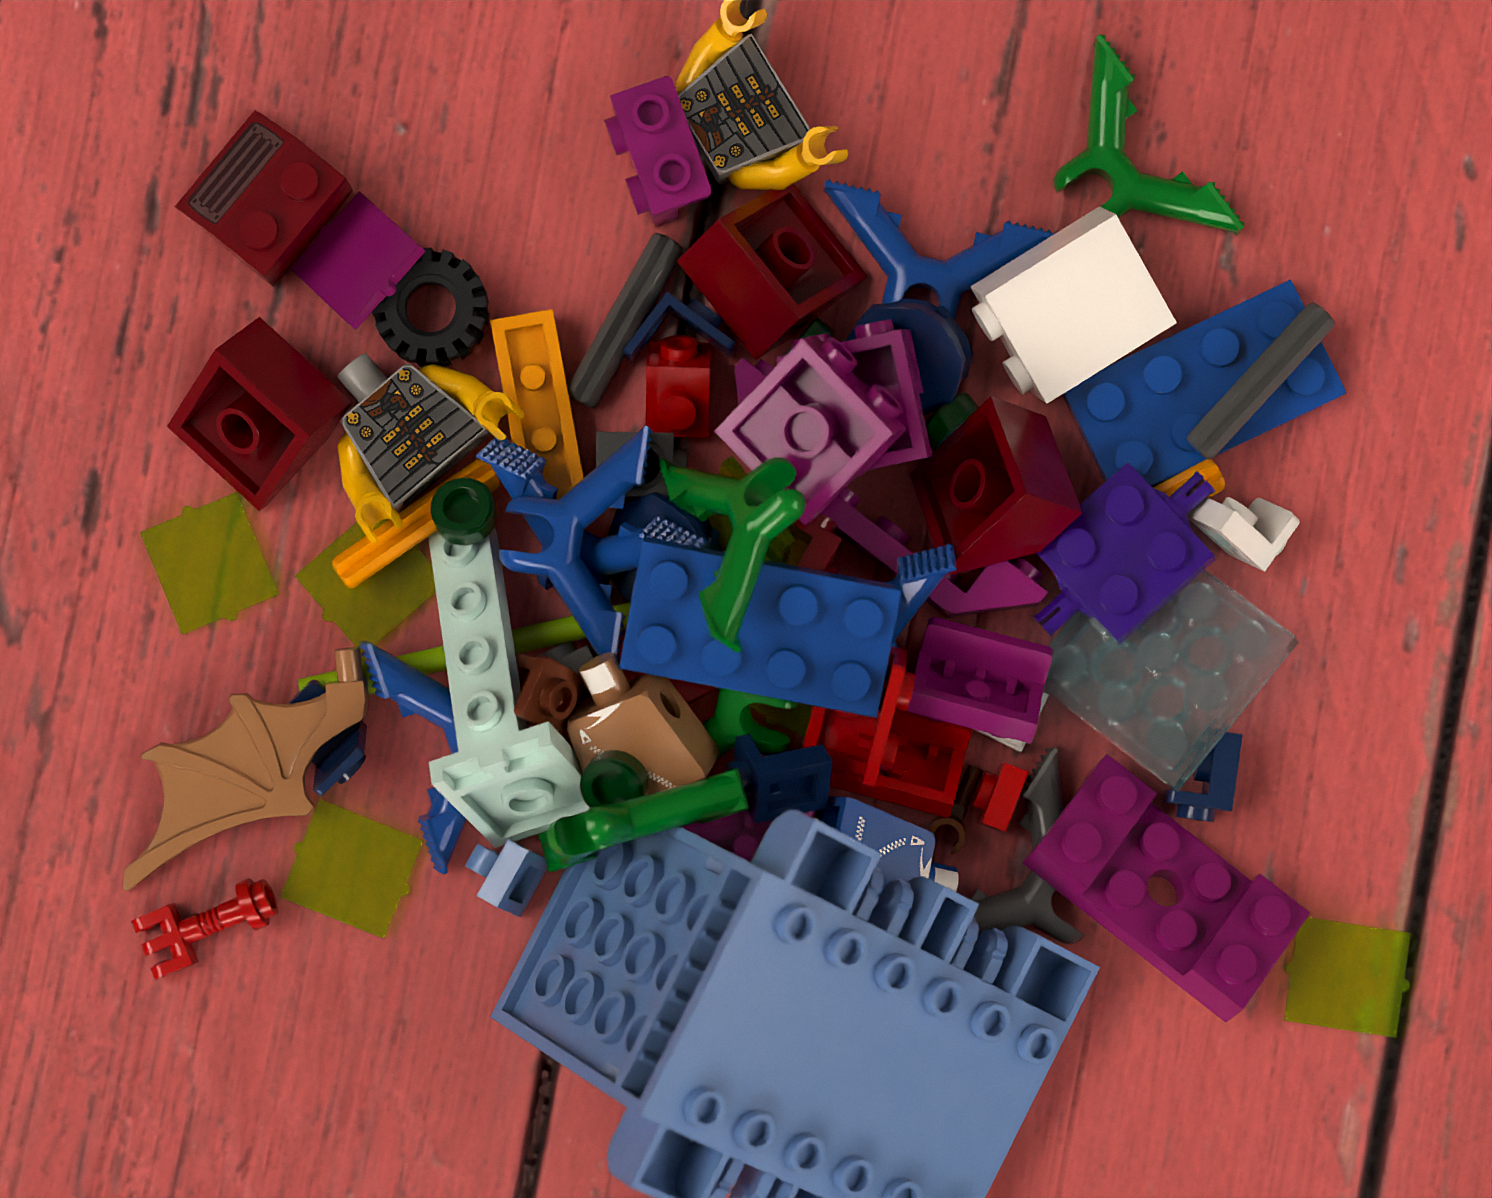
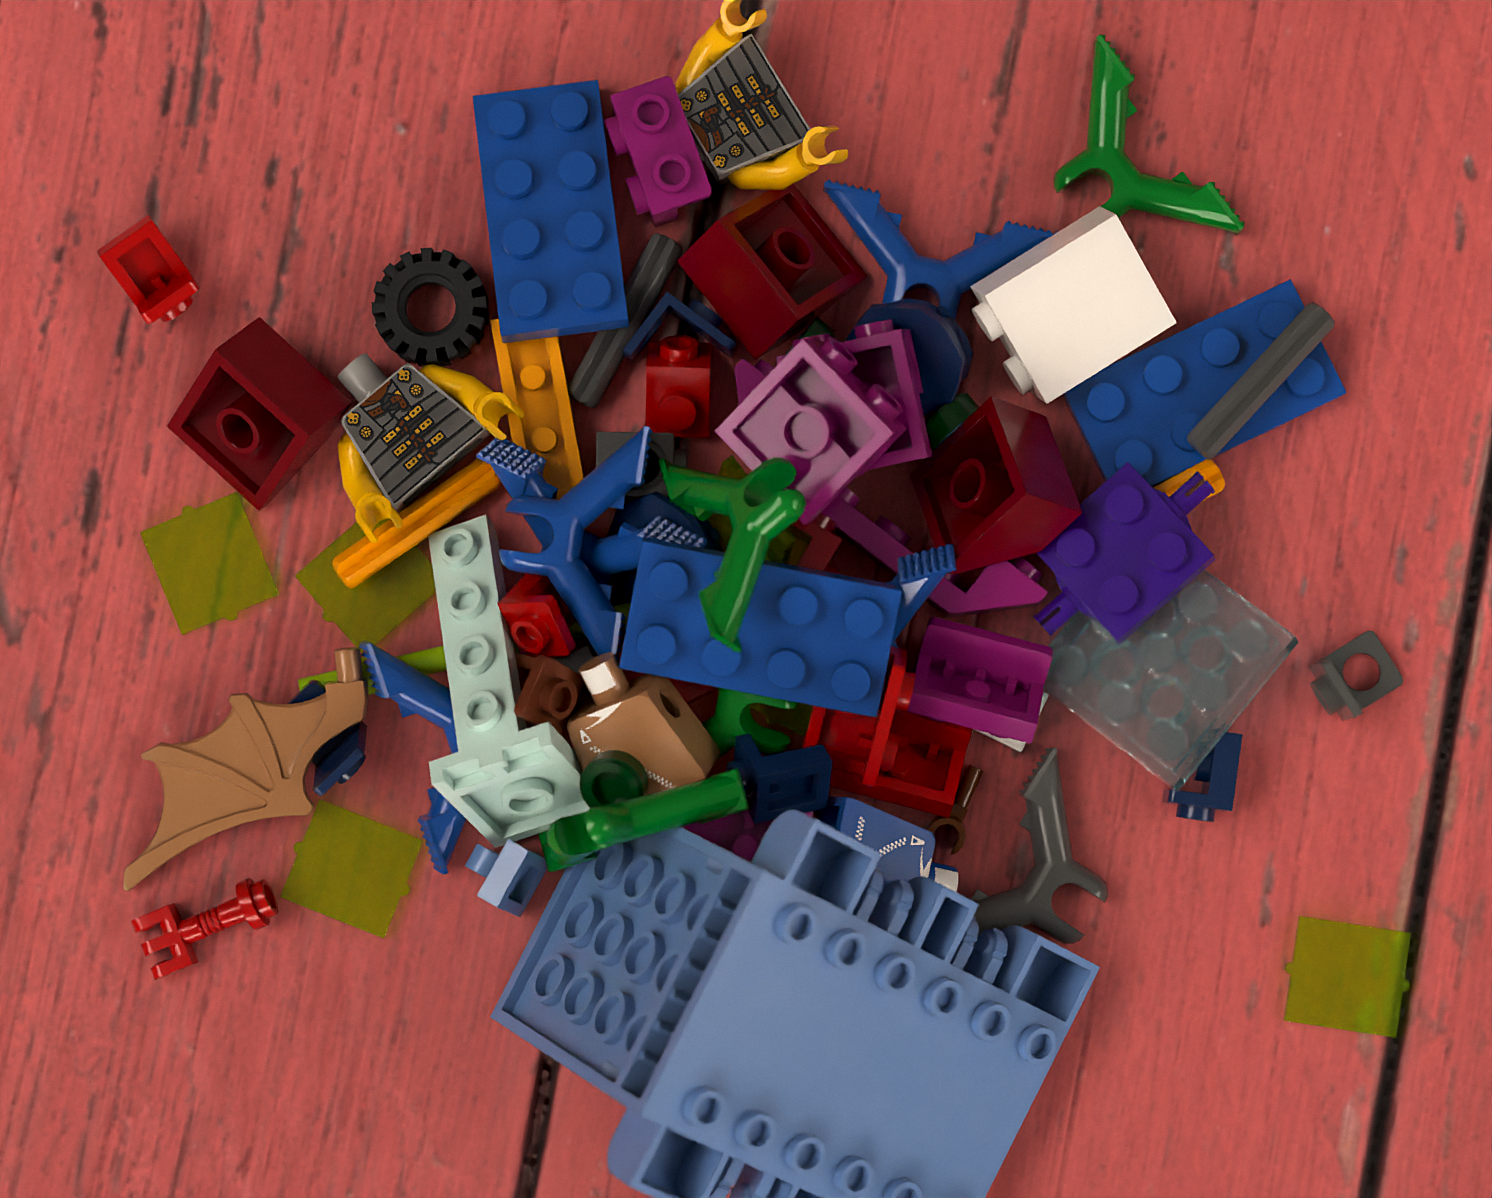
dark red slope [175,110,354,287] -> none
magenta piece [291,191,426,330] -> none
dark green tile [431,478,498,545] -> none
red plate [972,762,1028,832] -> none
magenta piece [1022,754,1310,1023] -> none
white bracket [1186,497,1300,572] -> none
none -> red bracket [97,214,200,325]
none -> blue plate [472,80,629,343]
none -> red bracket [497,574,576,657]
none -> dark grey bracket [1309,631,1403,721]

